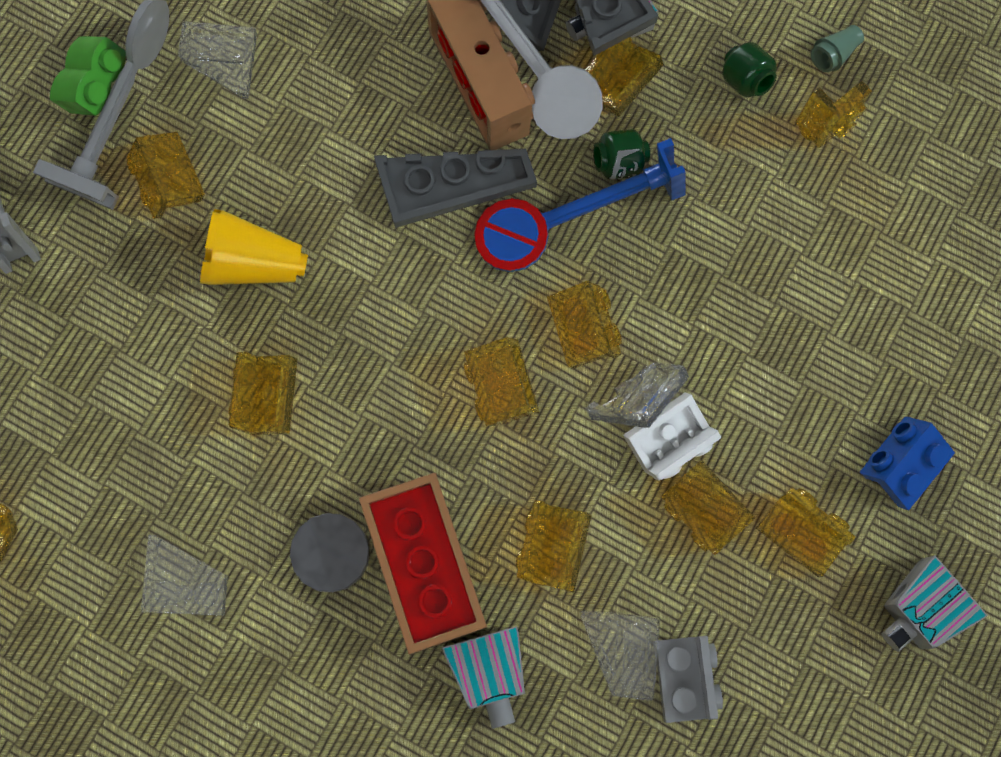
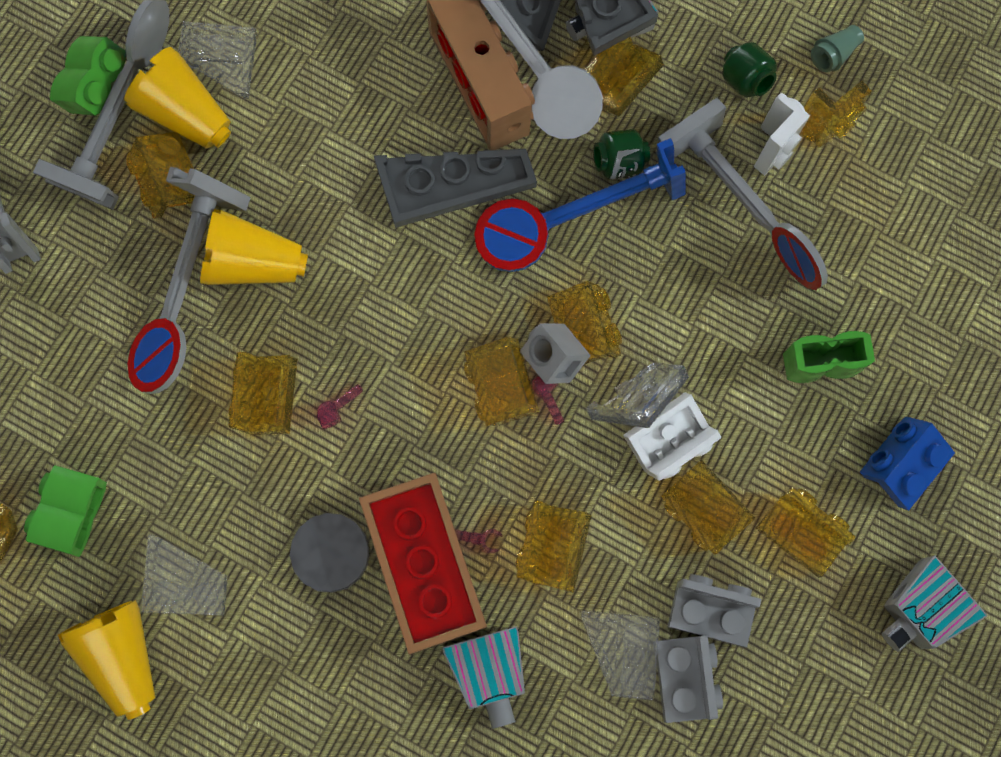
none -> bright green brick [24,465,107,557]
none -> yellow cone [58,600,155,720]
none -> yellow cone [124,47,231,149]
none -> light grey piece [127,167,251,394]
none -> clear pink hand [317,384,363,429]
none -> clear pink hand [455,529,503,554]
none -> light grey brick [520,323,591,384]
none -> clear pink hand [532,375,564,425]
none -> light grey piece [656,98,828,290]
none -> light grey bracket [667,574,761,648]
none -> white bracket [754,93,810,176]
none -> bright green brick [783,331,875,383]

